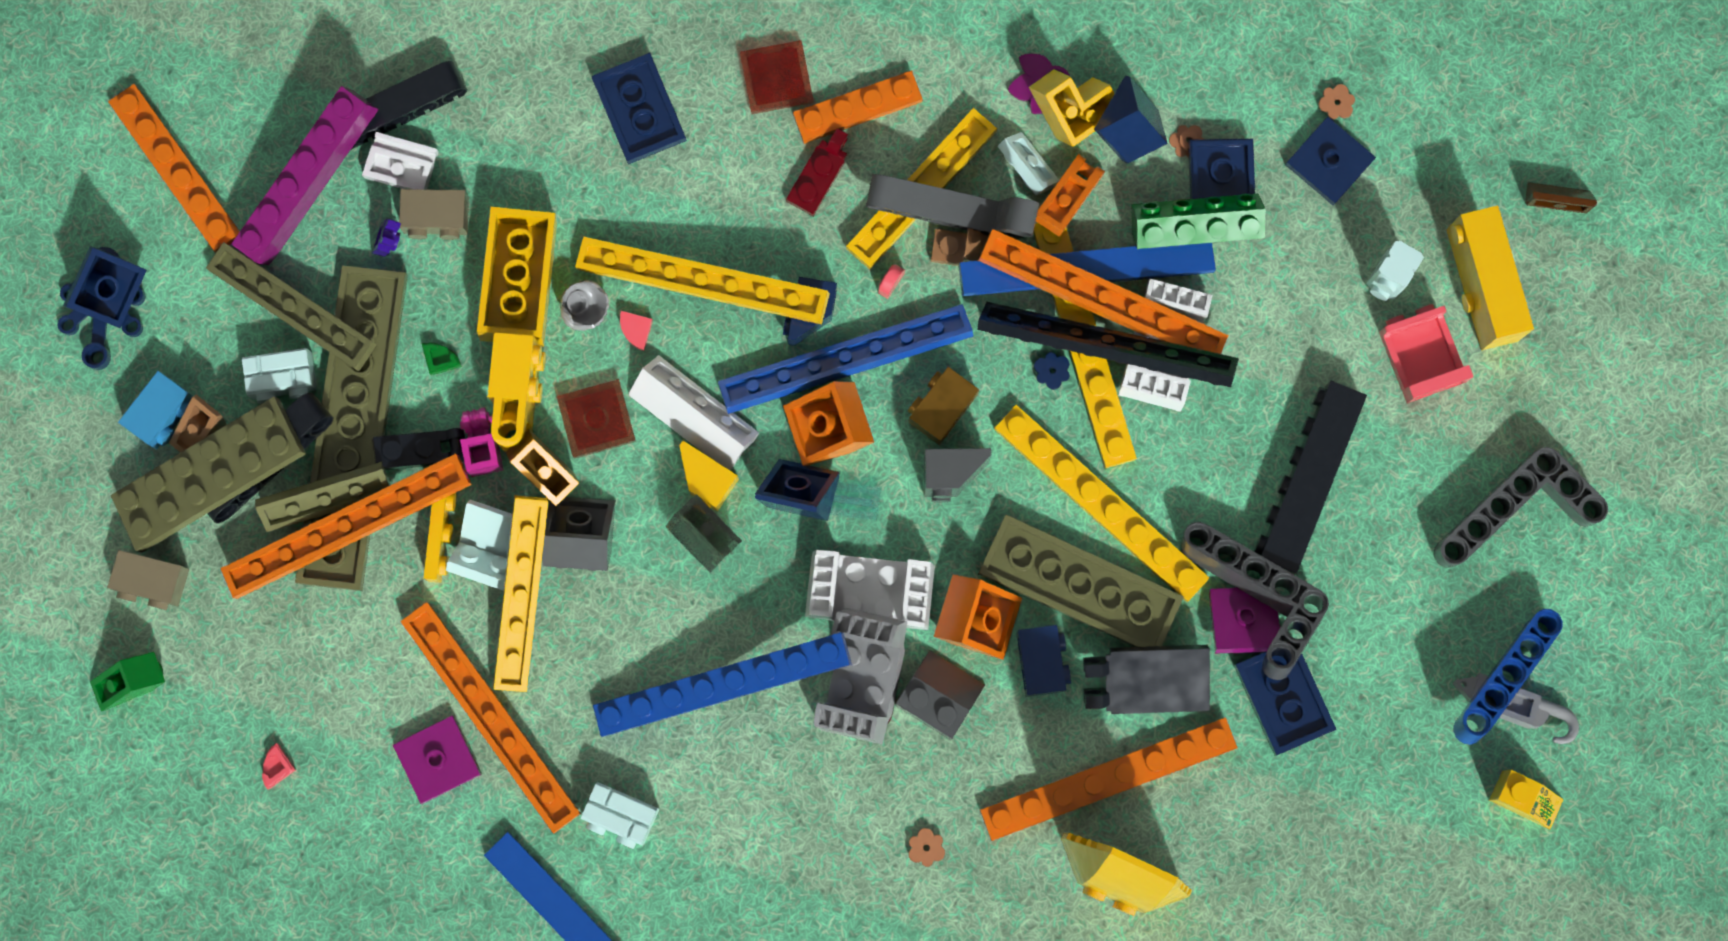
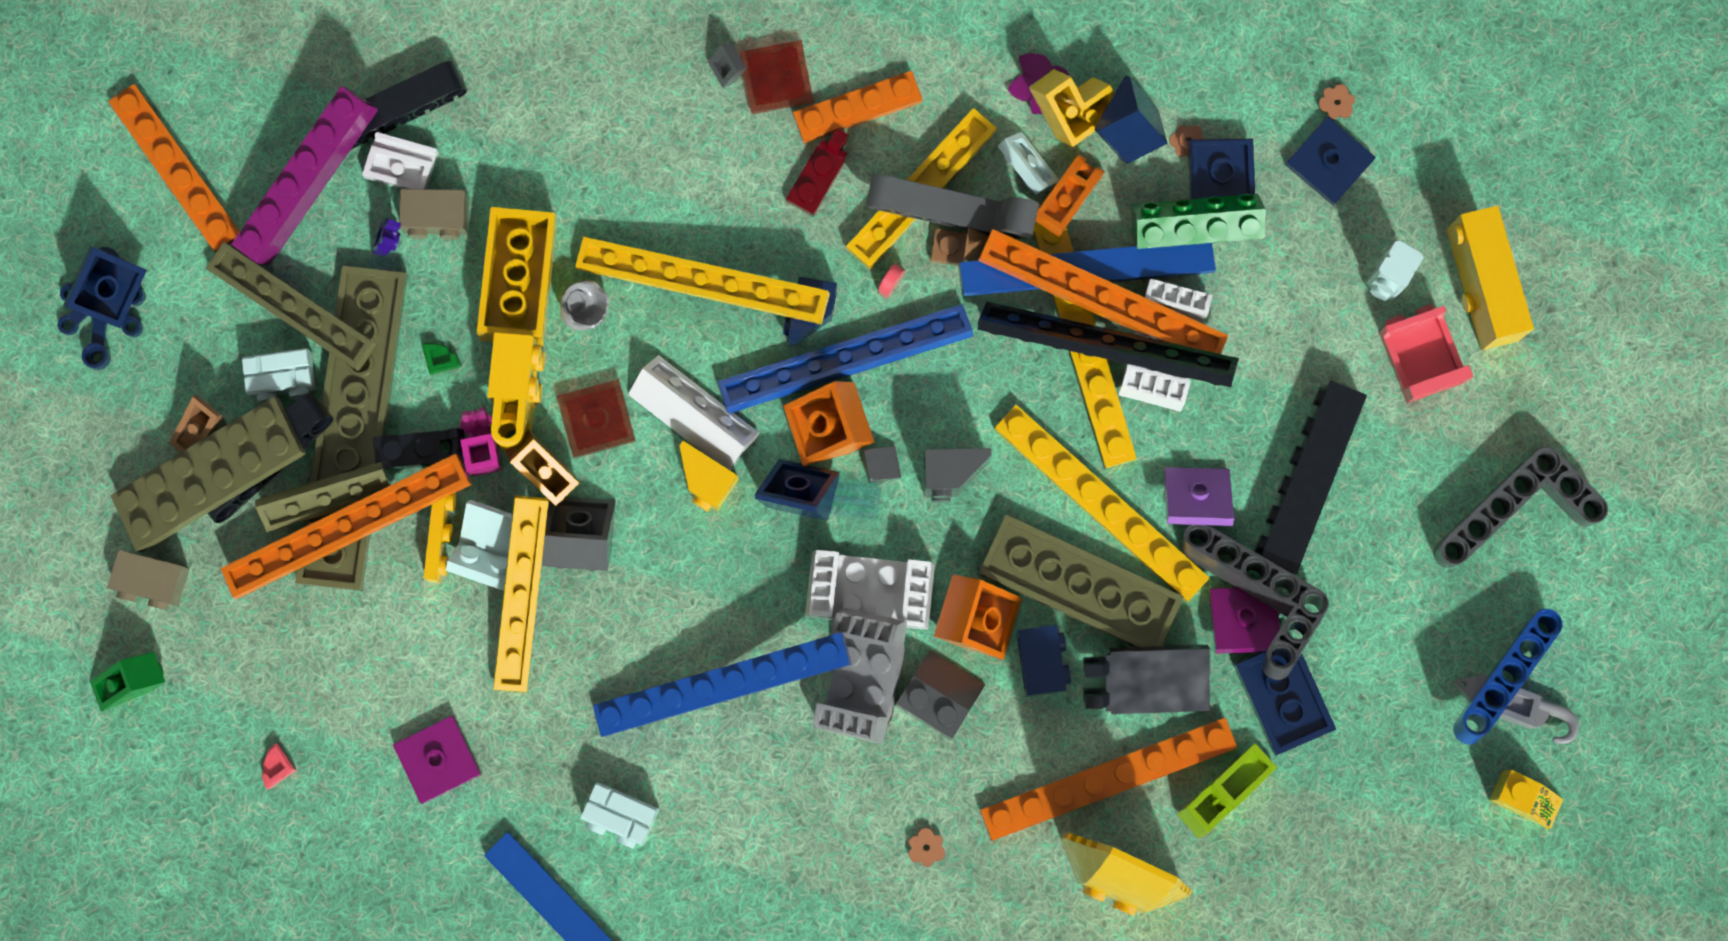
dark azure brick [118,371,193,450] -> none
orange plate [400,602,581,834] -> none
dark blue plate [591,53,687,165] -> none
coral tile [620,311,653,351] -> none
clear smoke brick [665,494,742,573] -> none
pearl gold brick [908,367,979,446] -> none
dark blue plant [1034,352,1070,390] -> none
reddish brown slope [1525,182,1597,214] -> none
none -> dark grey plate [707,42,747,88]
none -> dark grey slope [863,446,902,484]
none -> medium lavender plate [1164,467,1234,526]
none -> lime slope [1177,743,1278,839]

